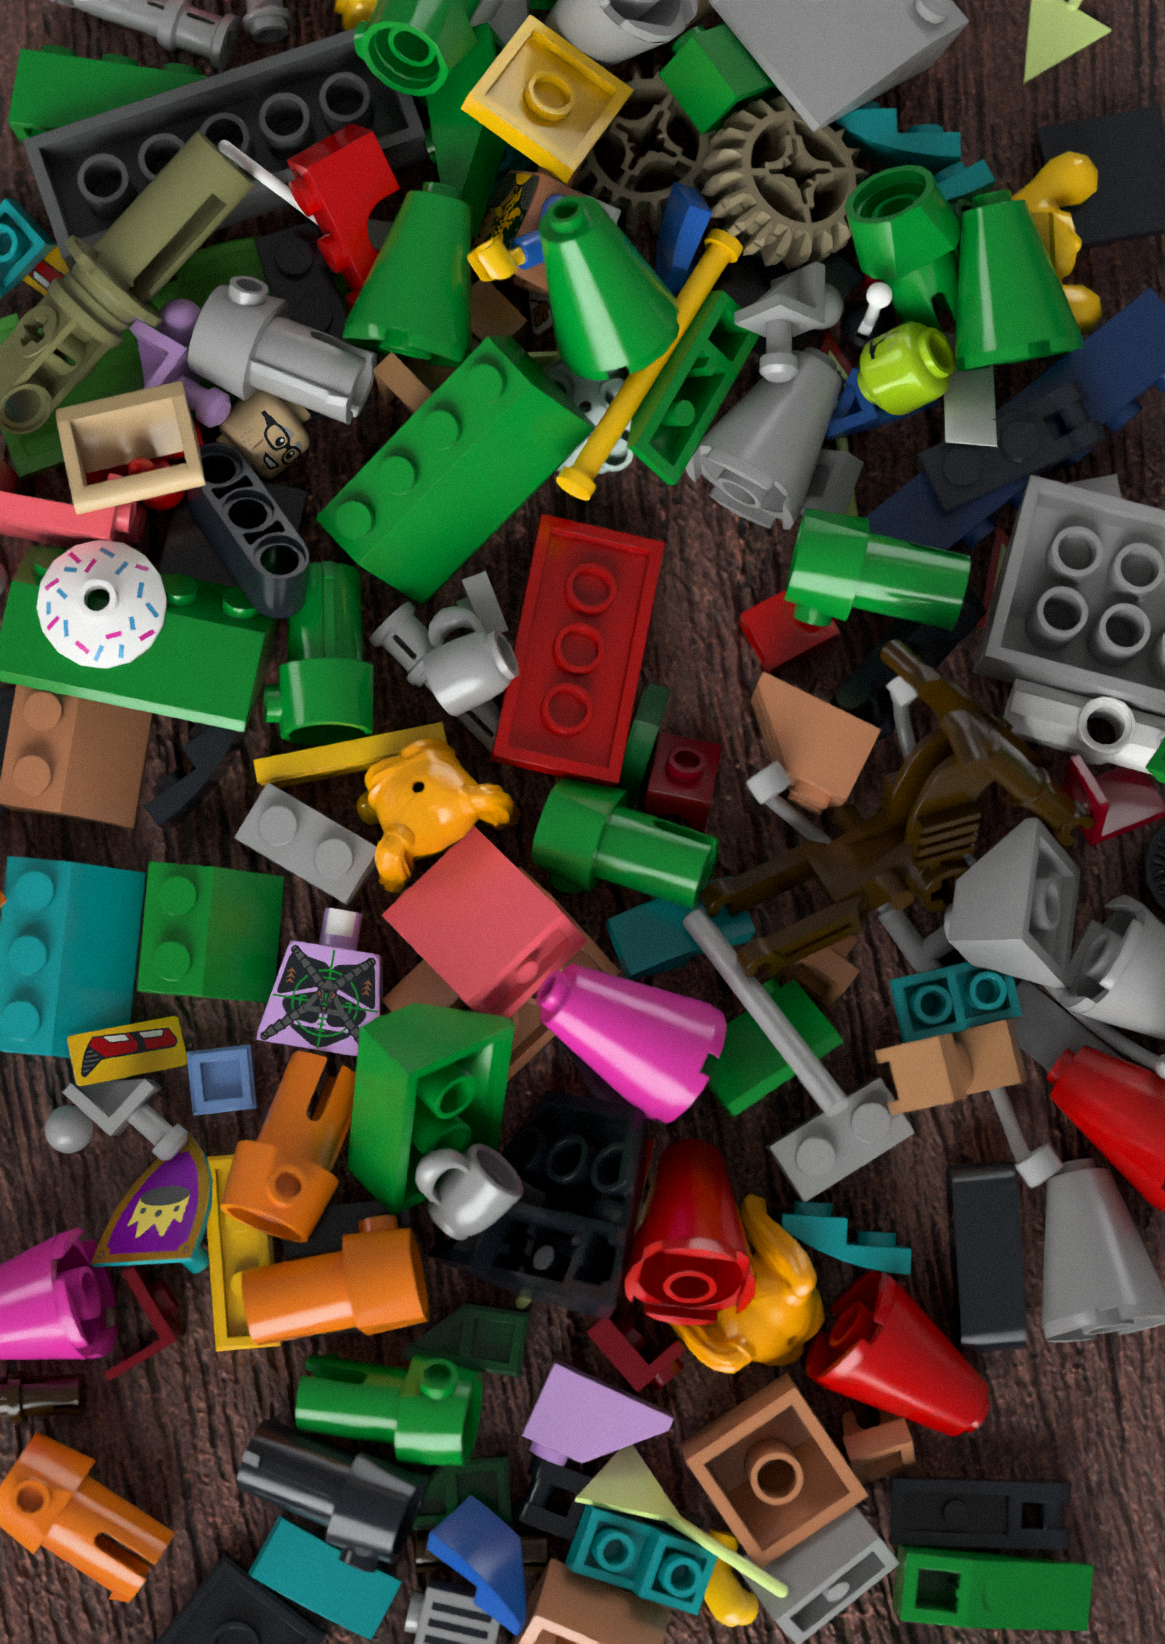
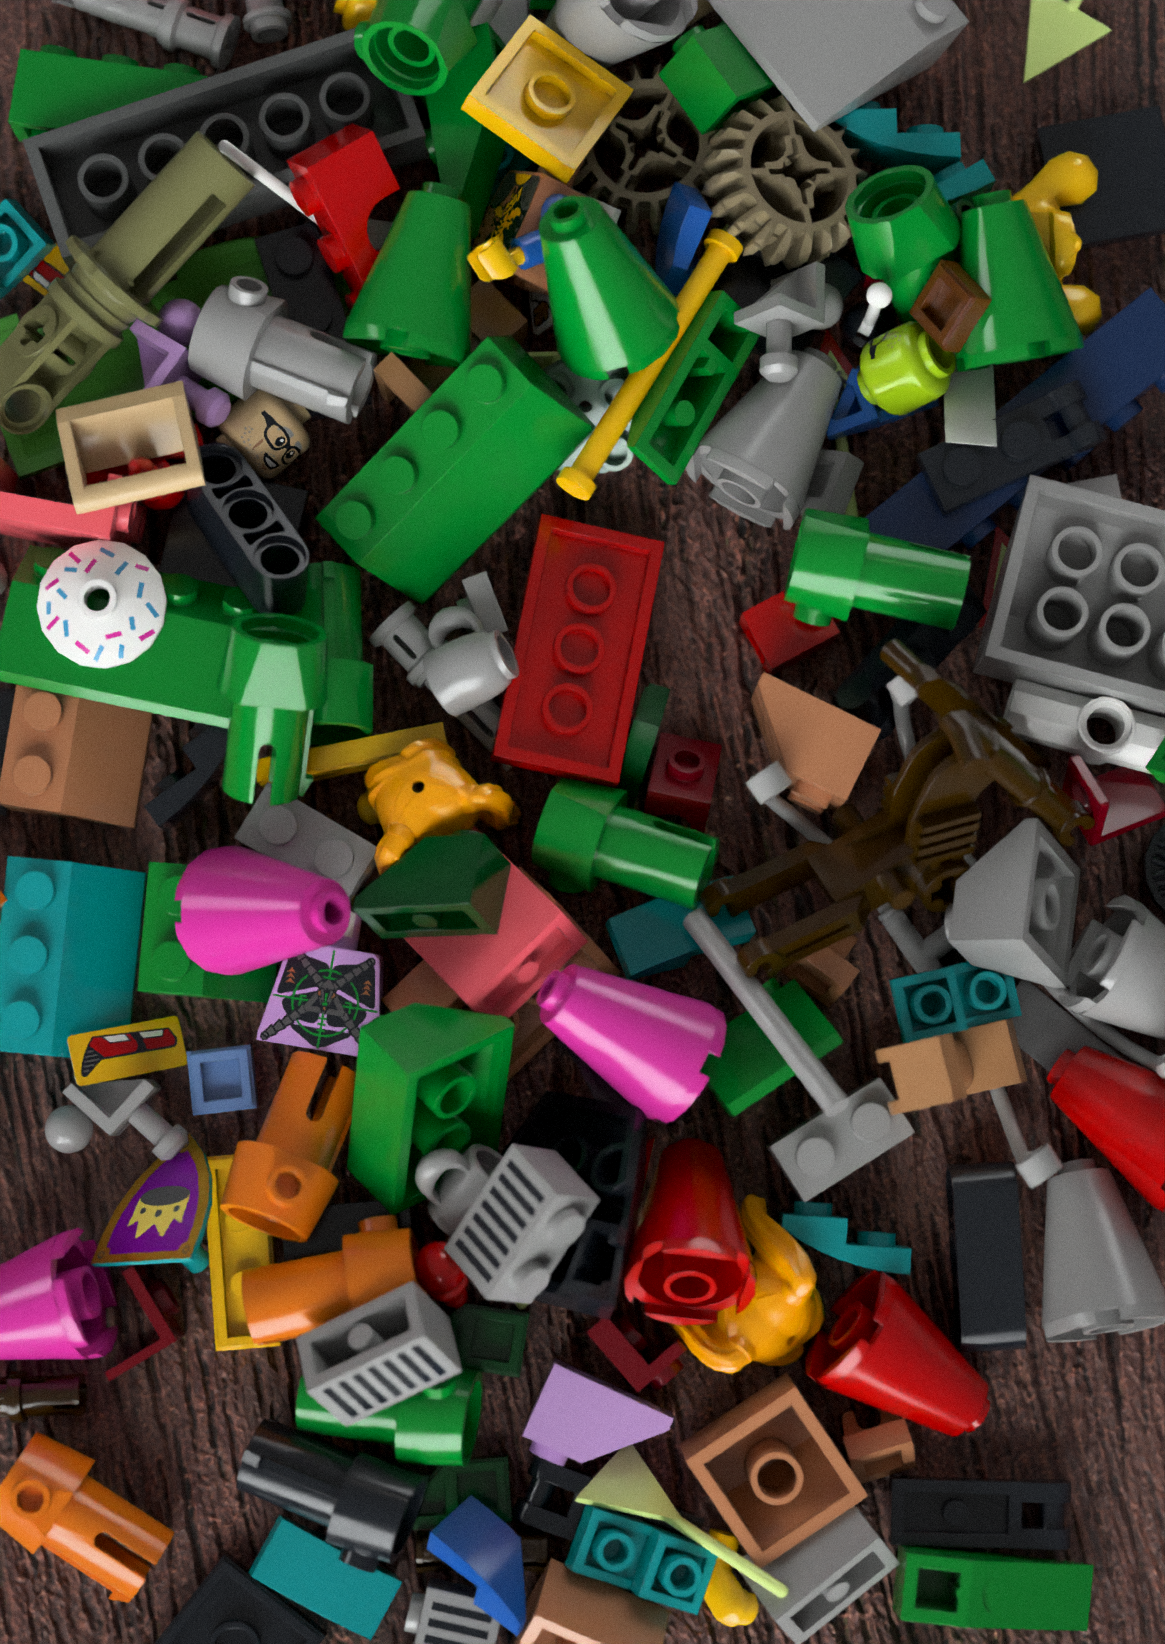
none -> dark pink cone [175,846,351,975]
none -> green piece [216,613,328,805]
none -> light grey brick [296,1281,462,1427]
none -> dark green slope [353,829,511,939]
none -> red bar [413,1241,469,1309]
none -> light grey brick [444,1144,600,1304]
none -> reddish brown tile [909,259,992,353]

